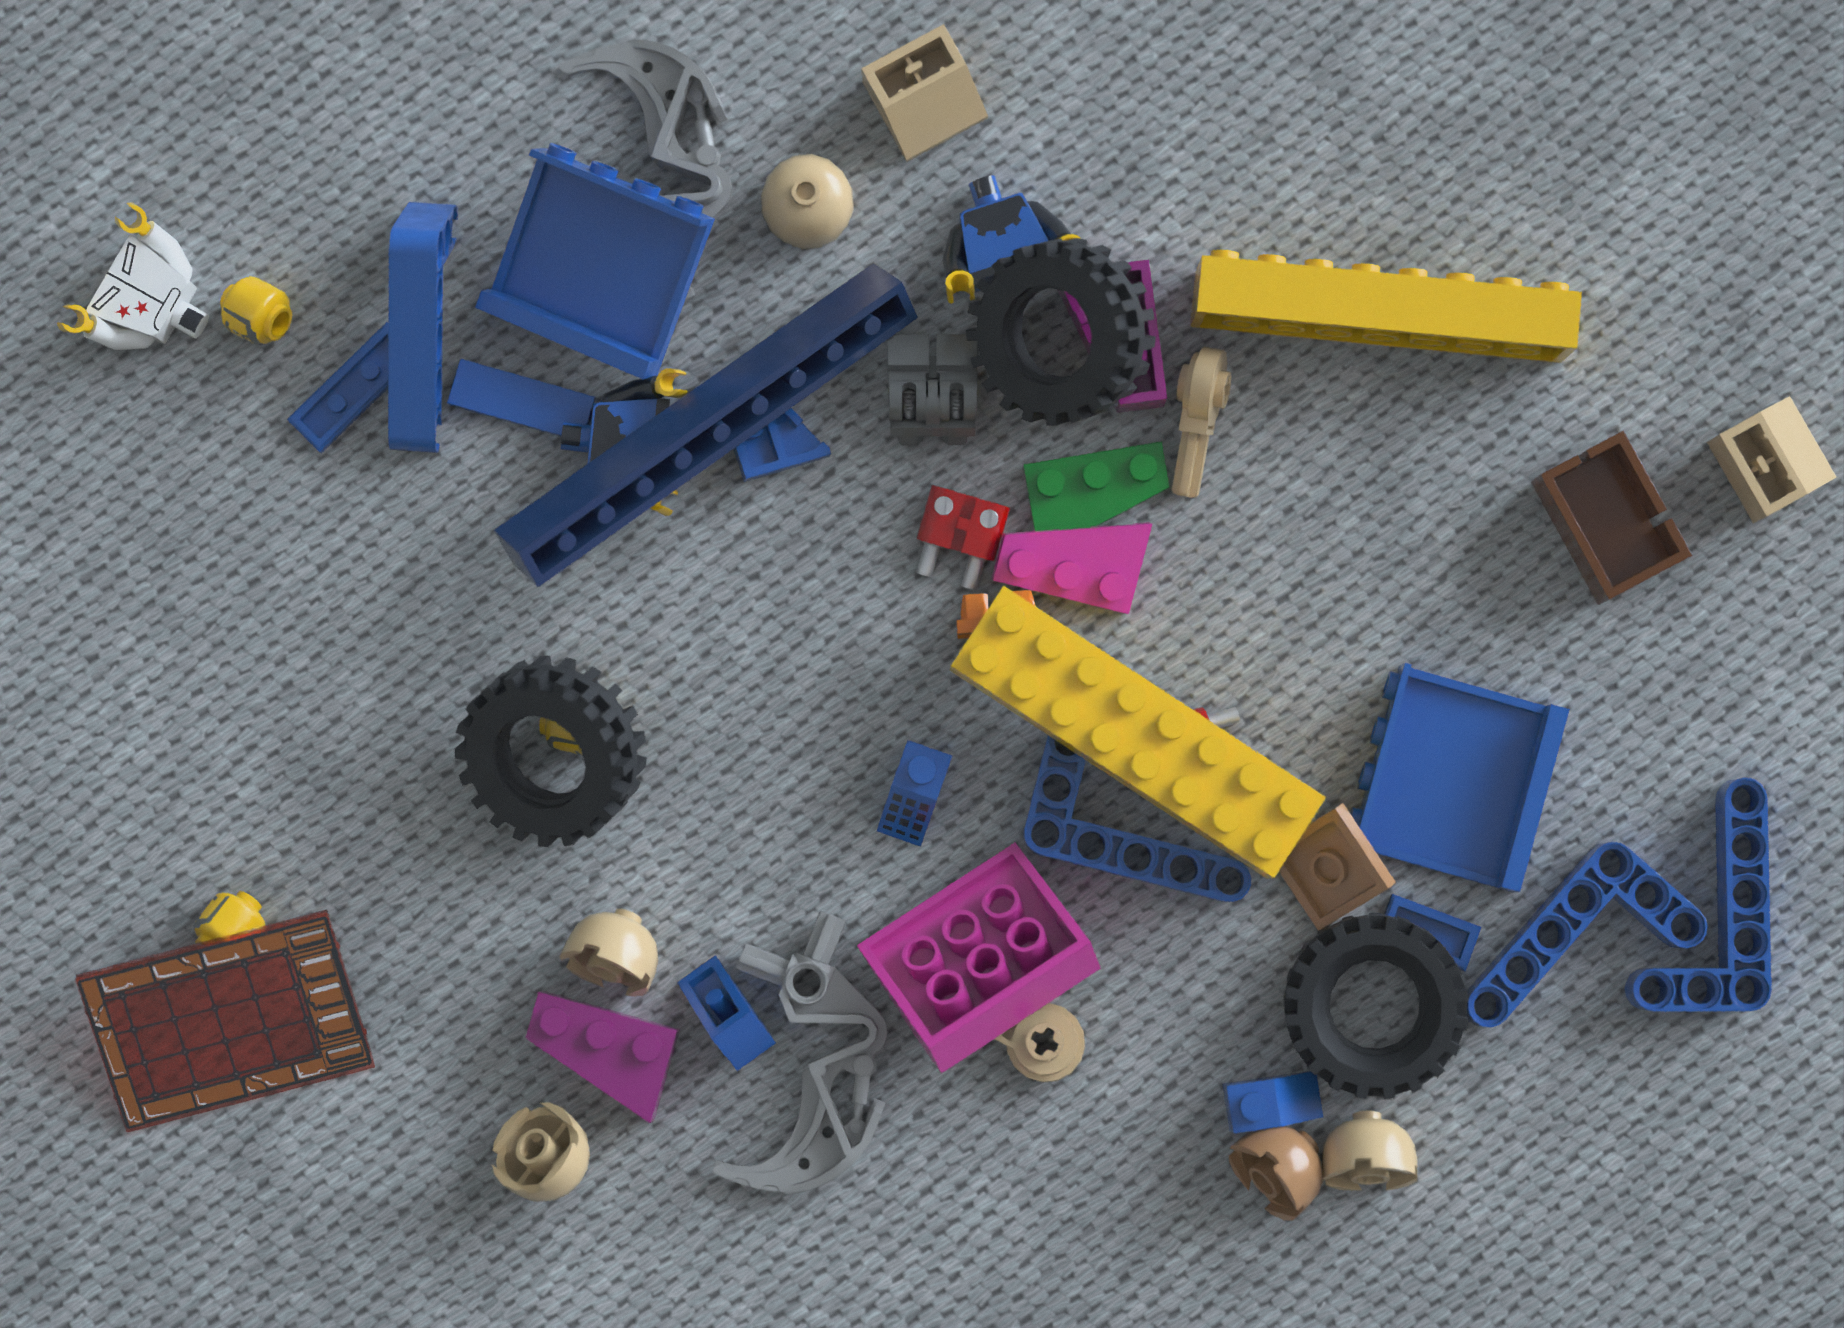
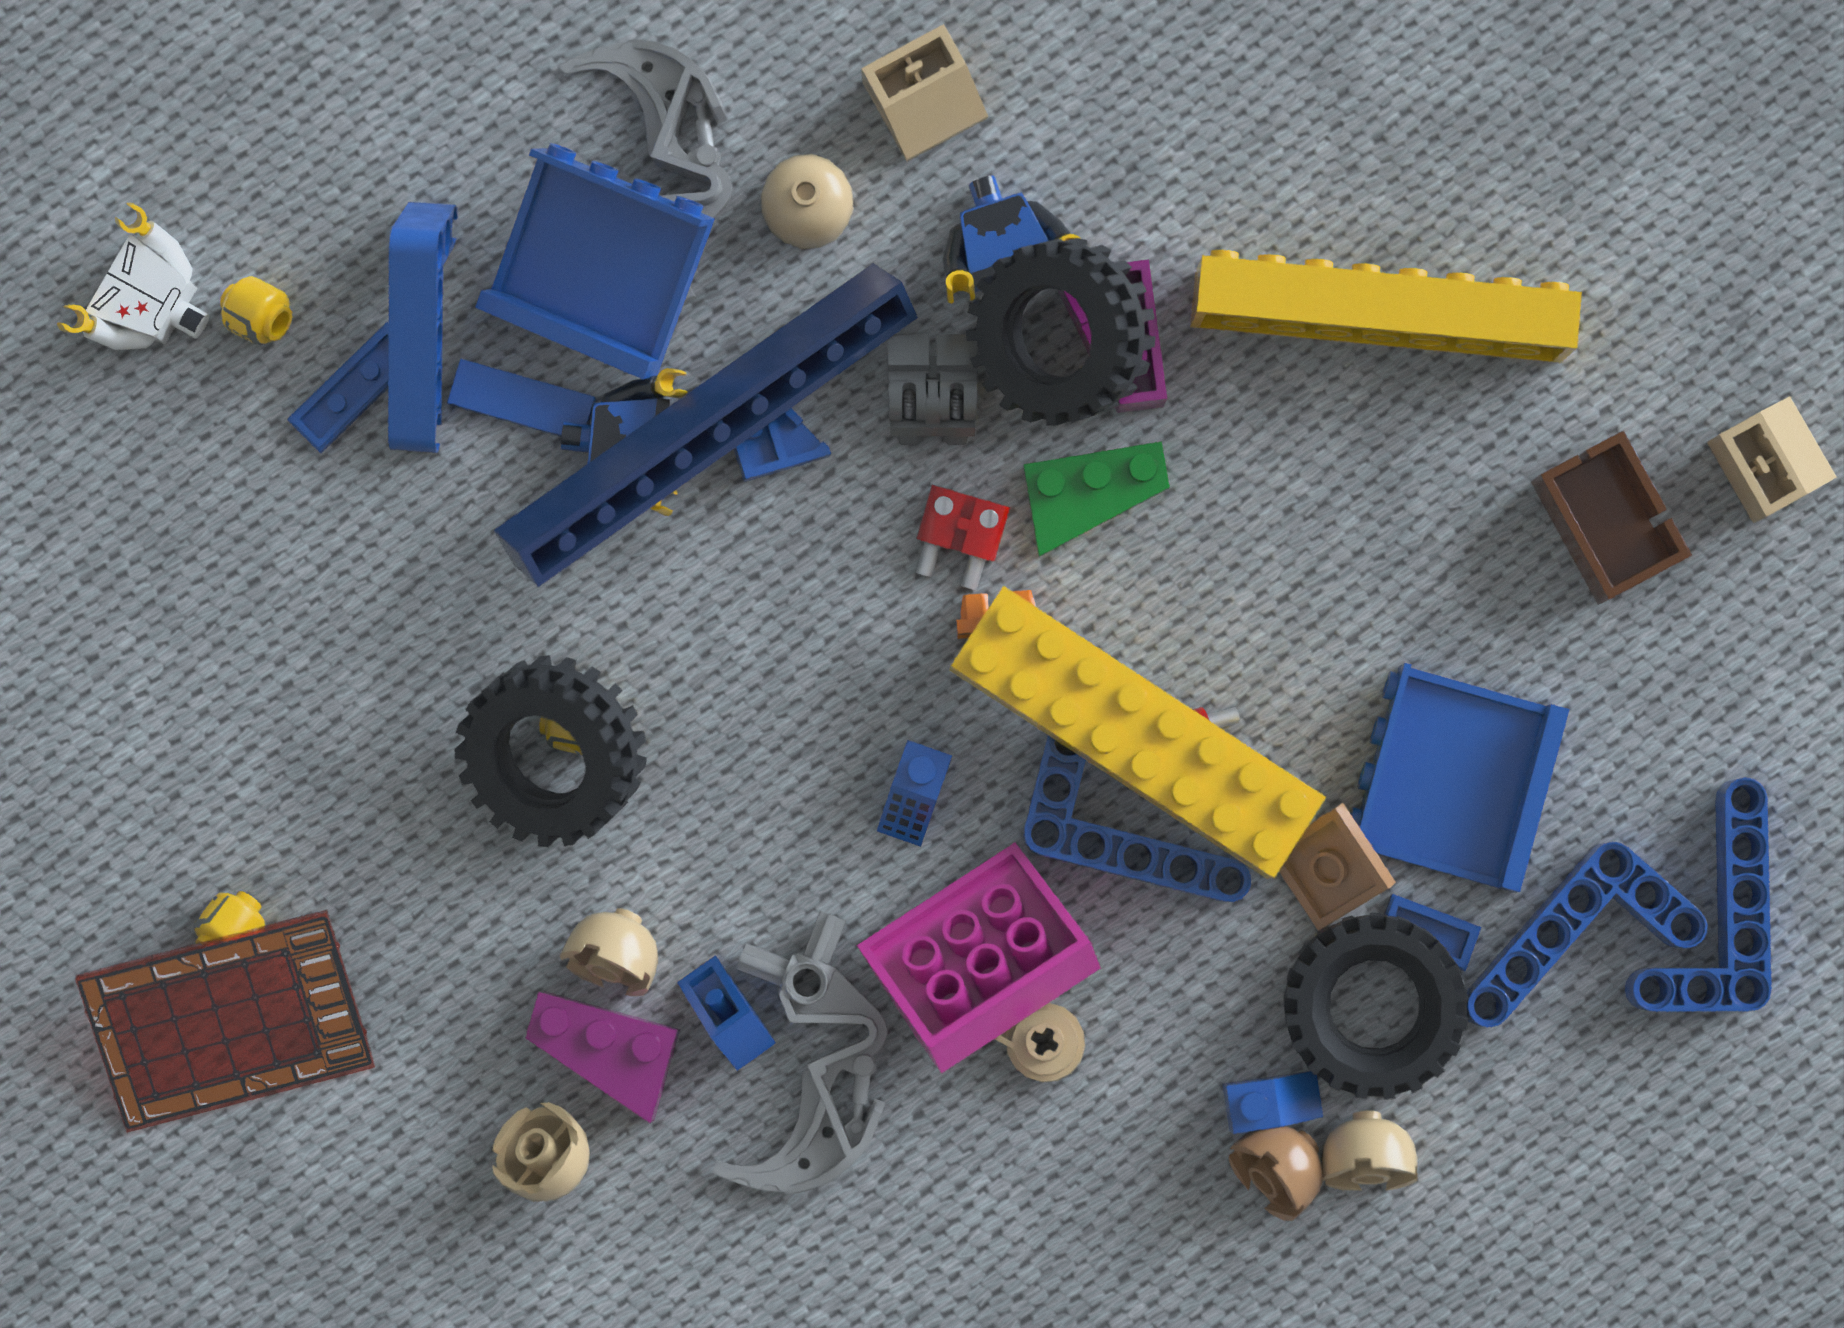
dark pink wing [991,522,1153,614] -> none
tan piece [1172,347,1232,498] -> none

